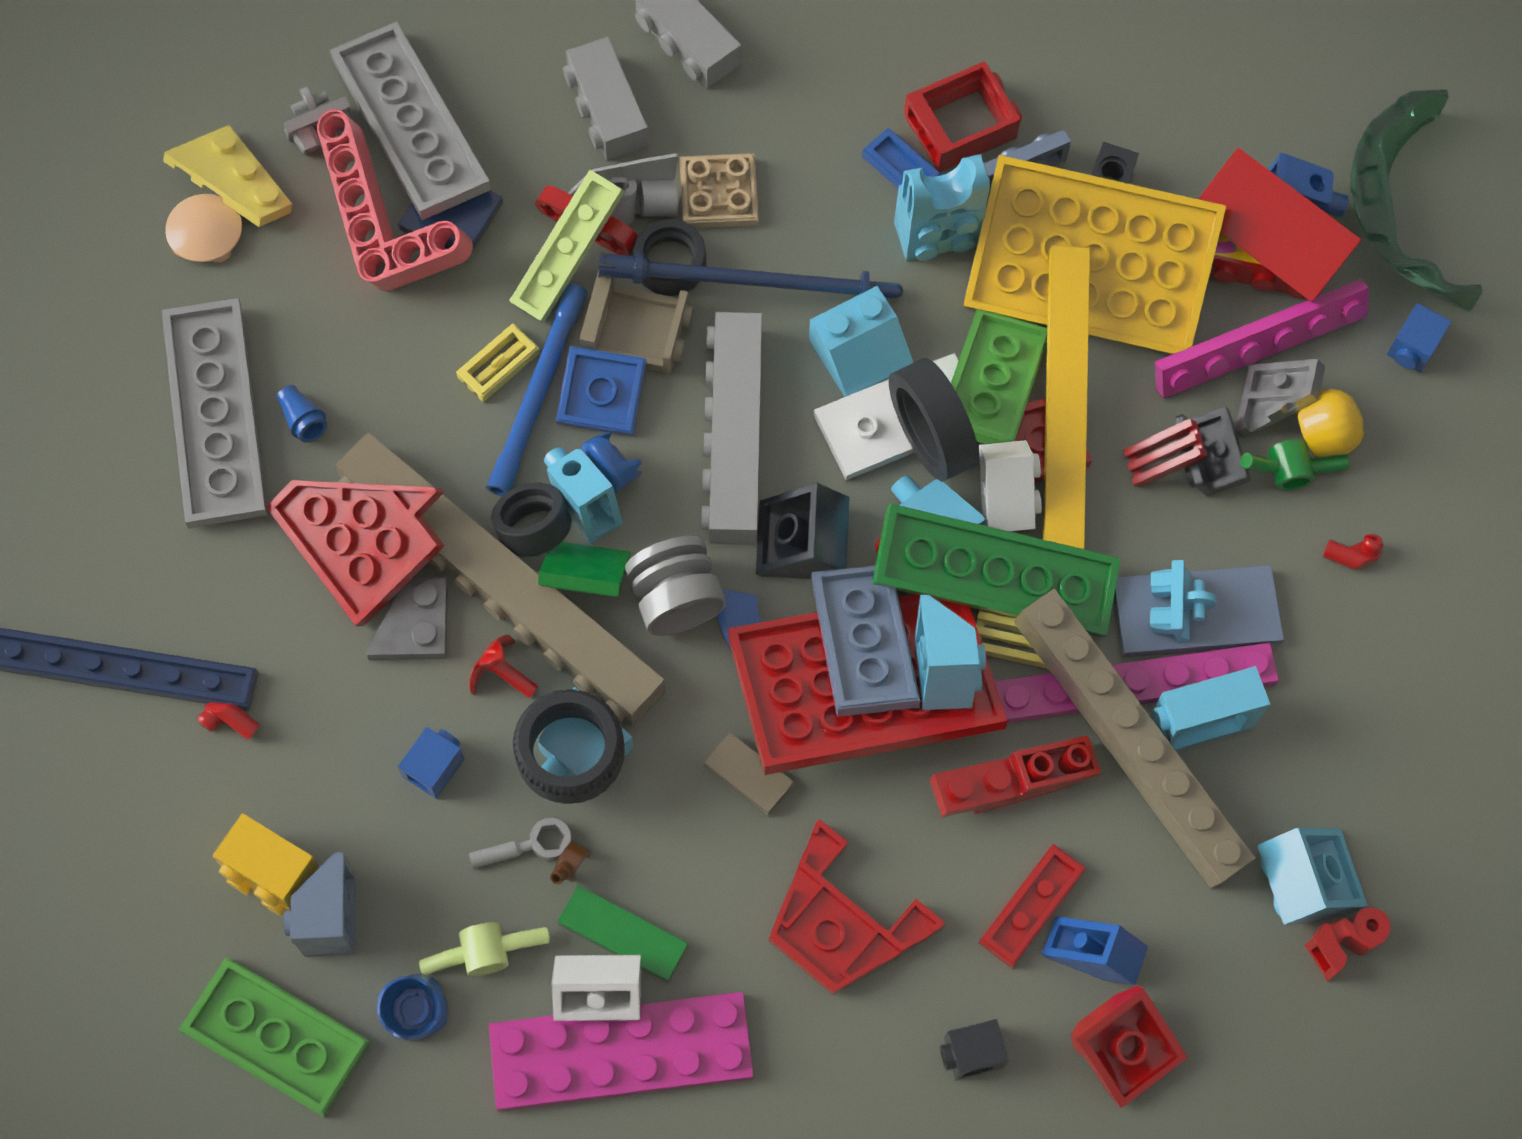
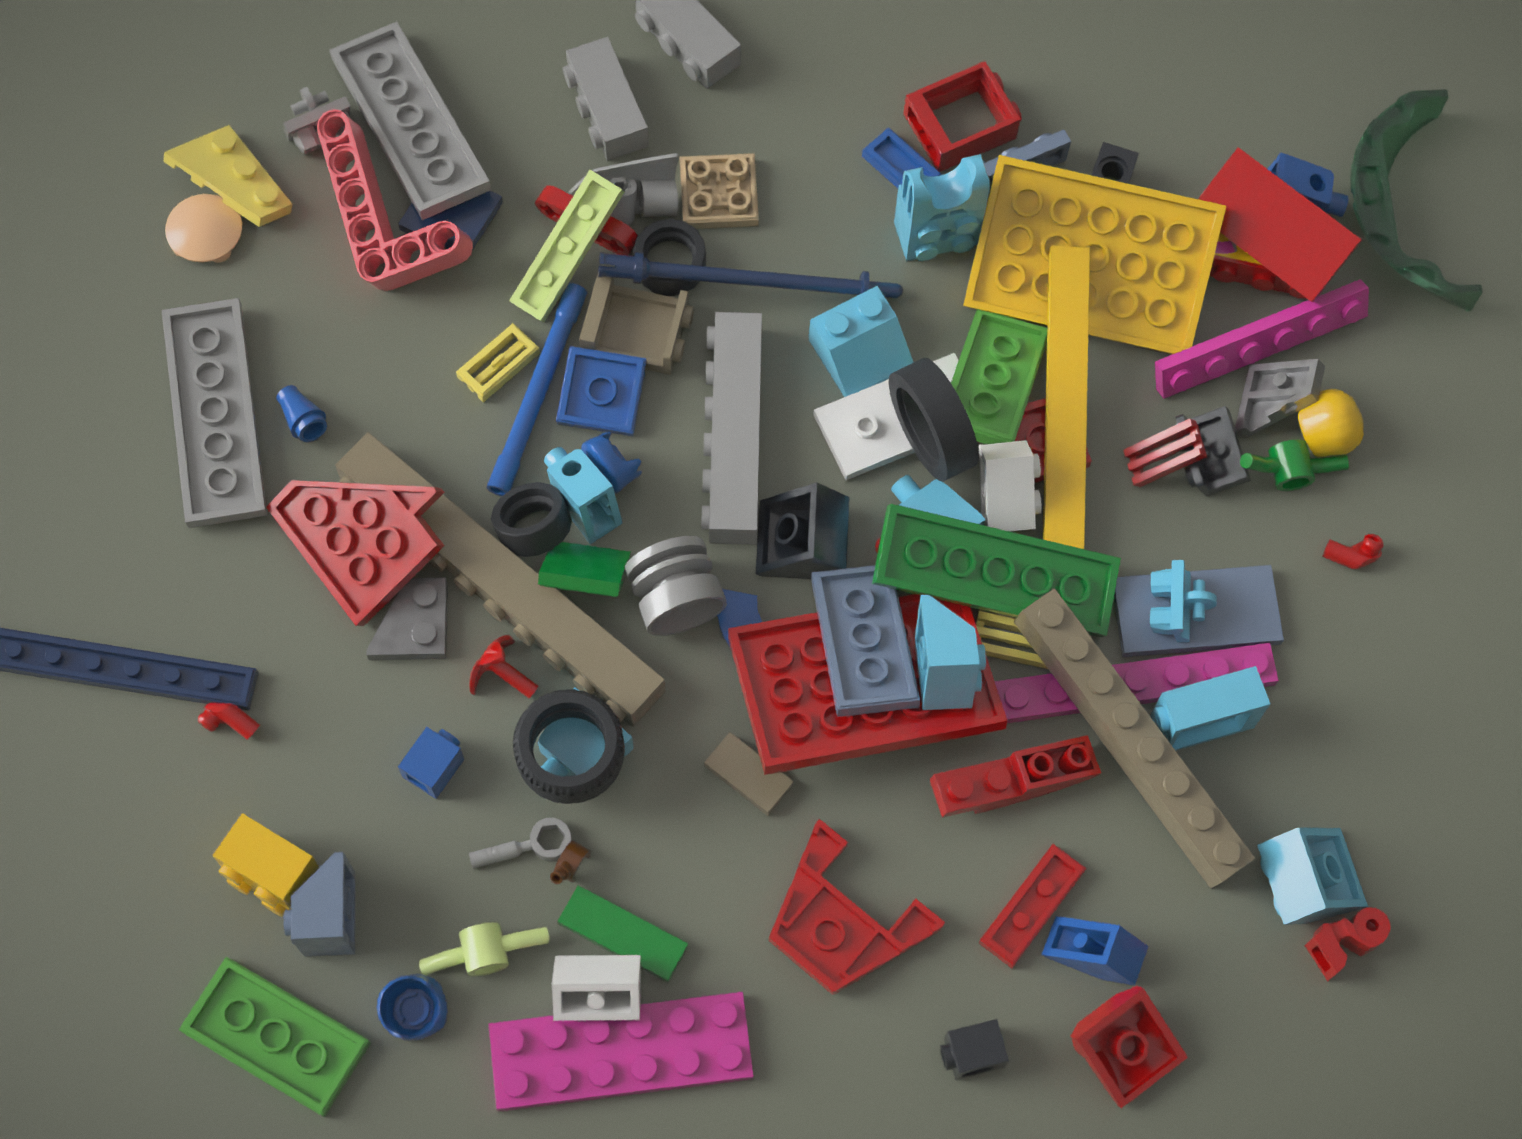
blue brick [1387,303,1451,373] -> none

